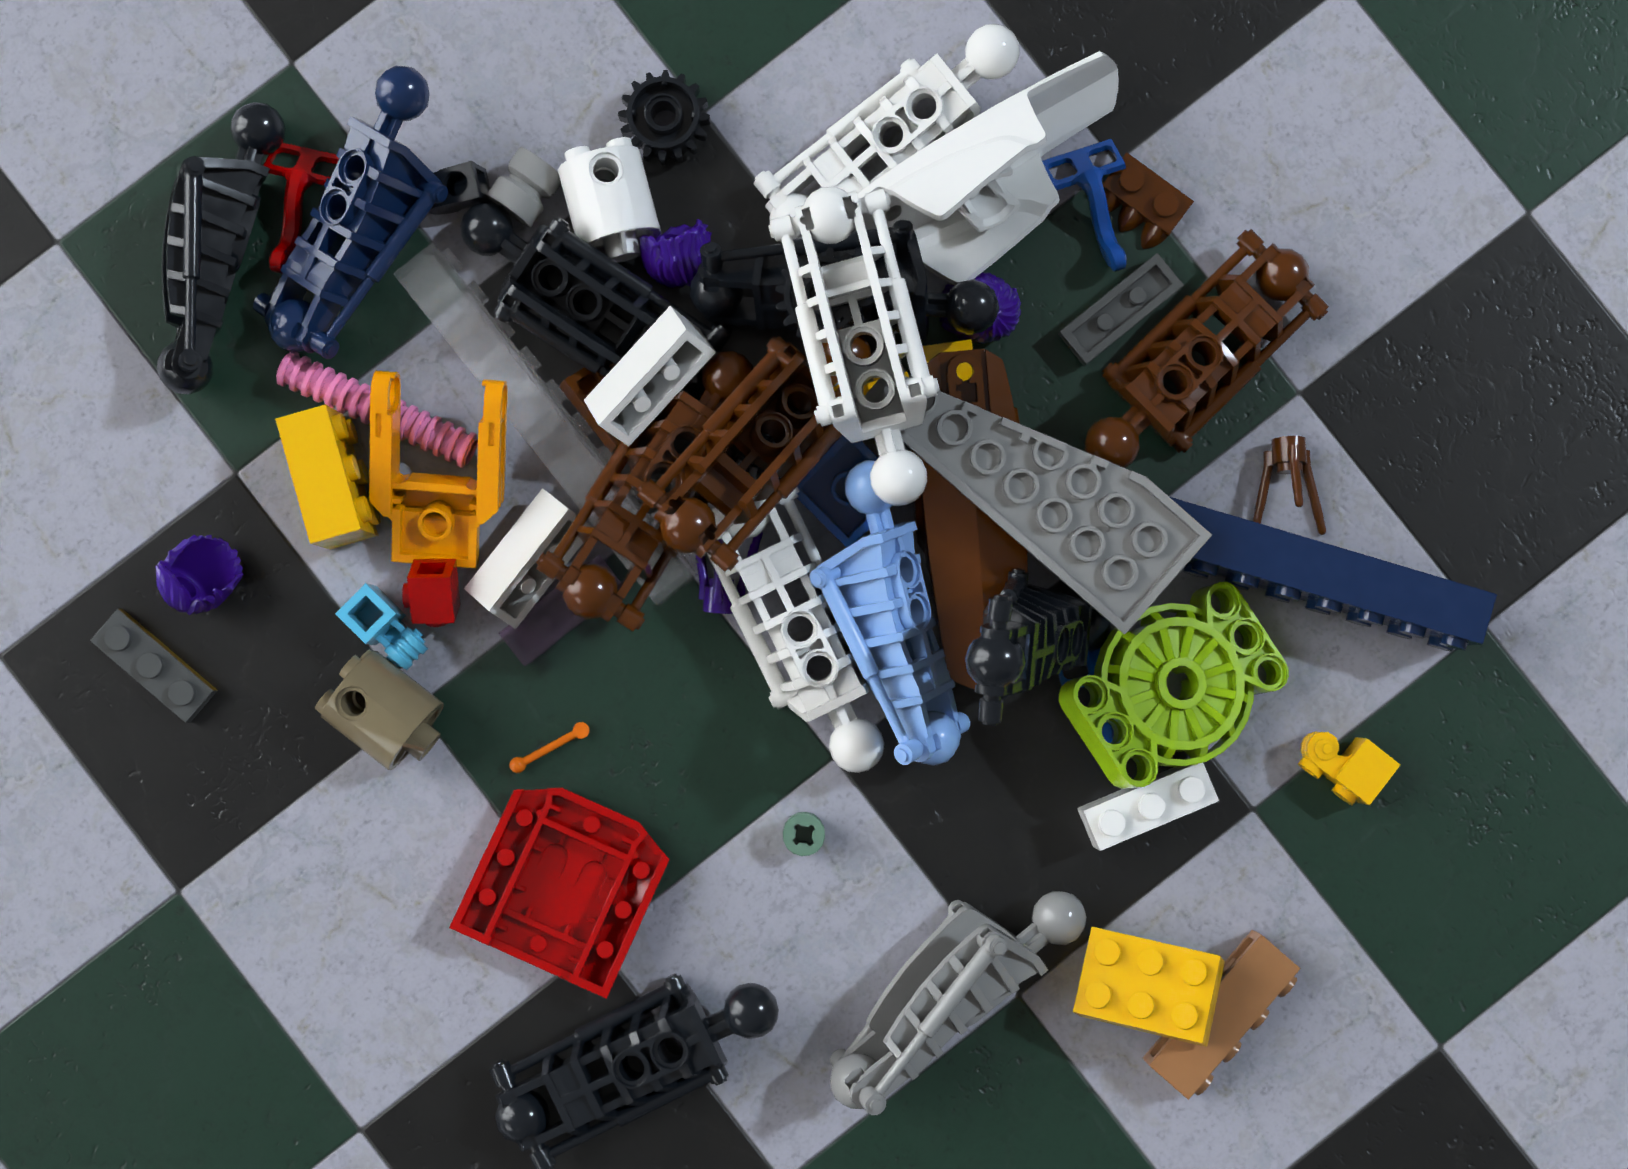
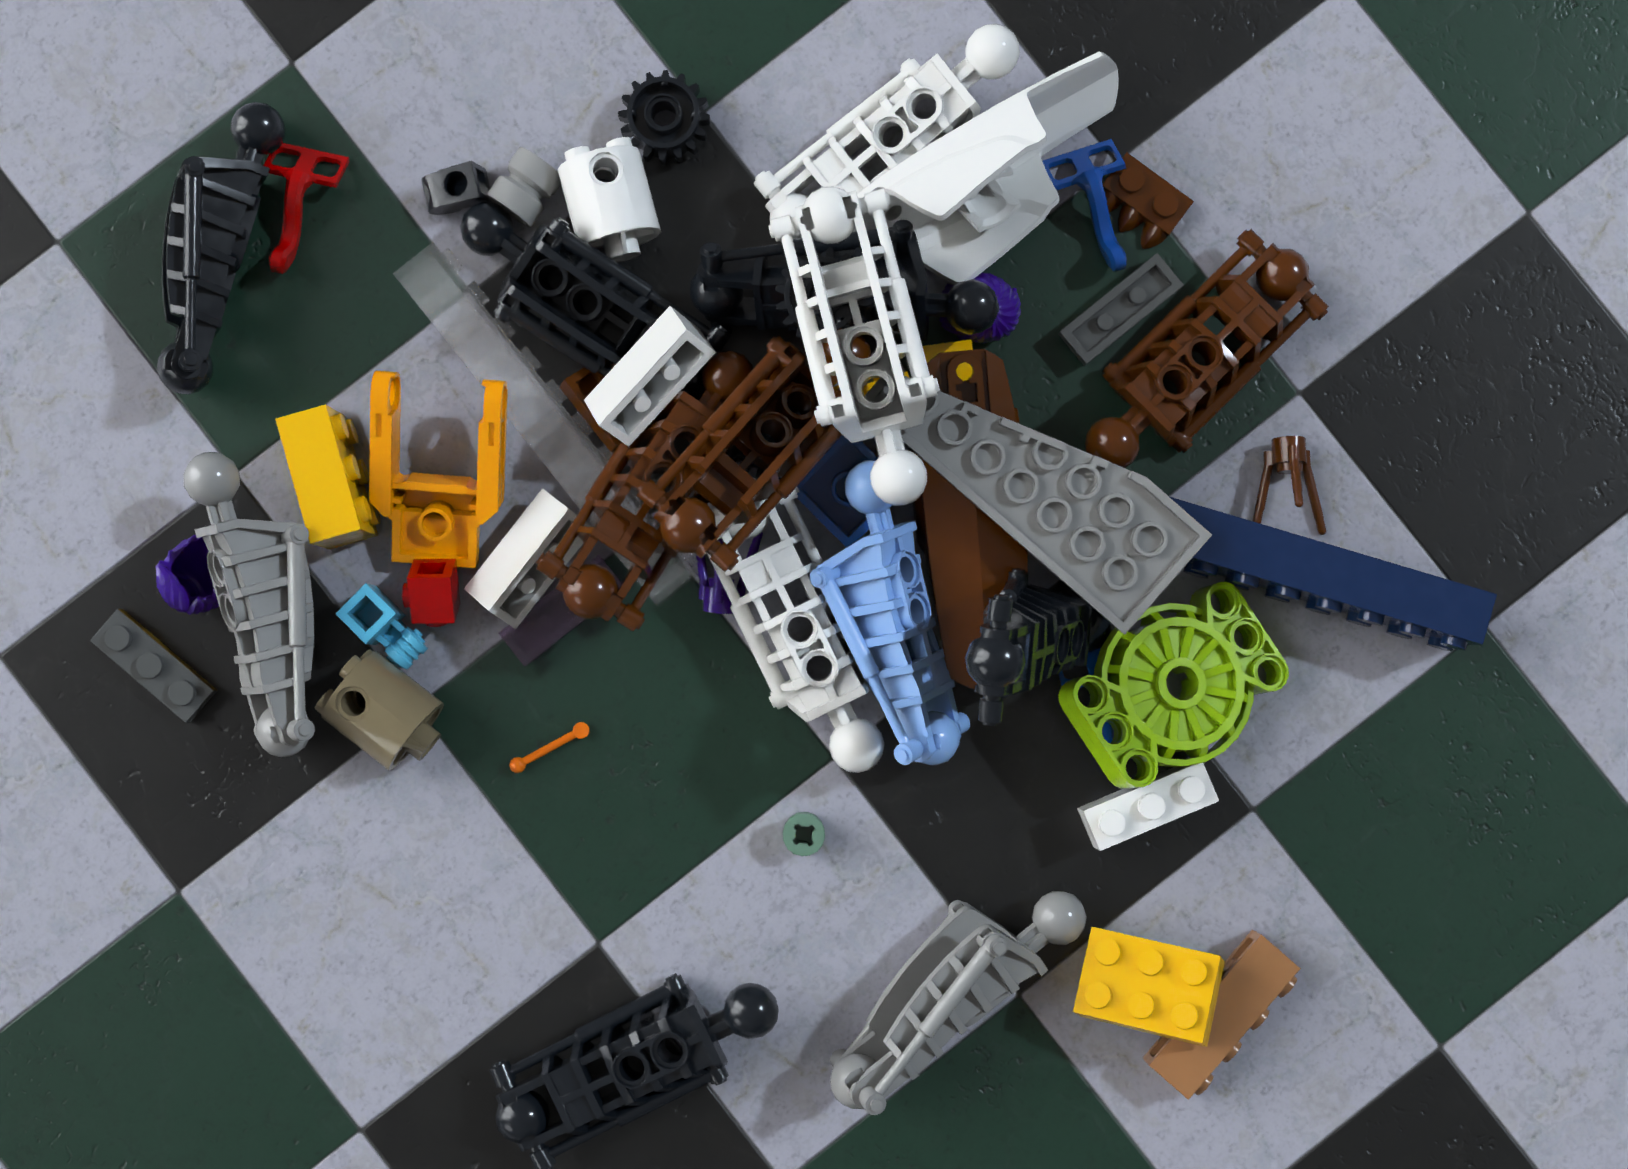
dark blue piece [253,66,448,359] -> none
bright pink piece [276,352,478,468] -> none
red wedge [449,788,670,999] -> none
dark purple hair [639,219,712,288] -> none
yellow brick [1298,731,1401,806] -> none
none -> light grey piece [184,452,315,758]

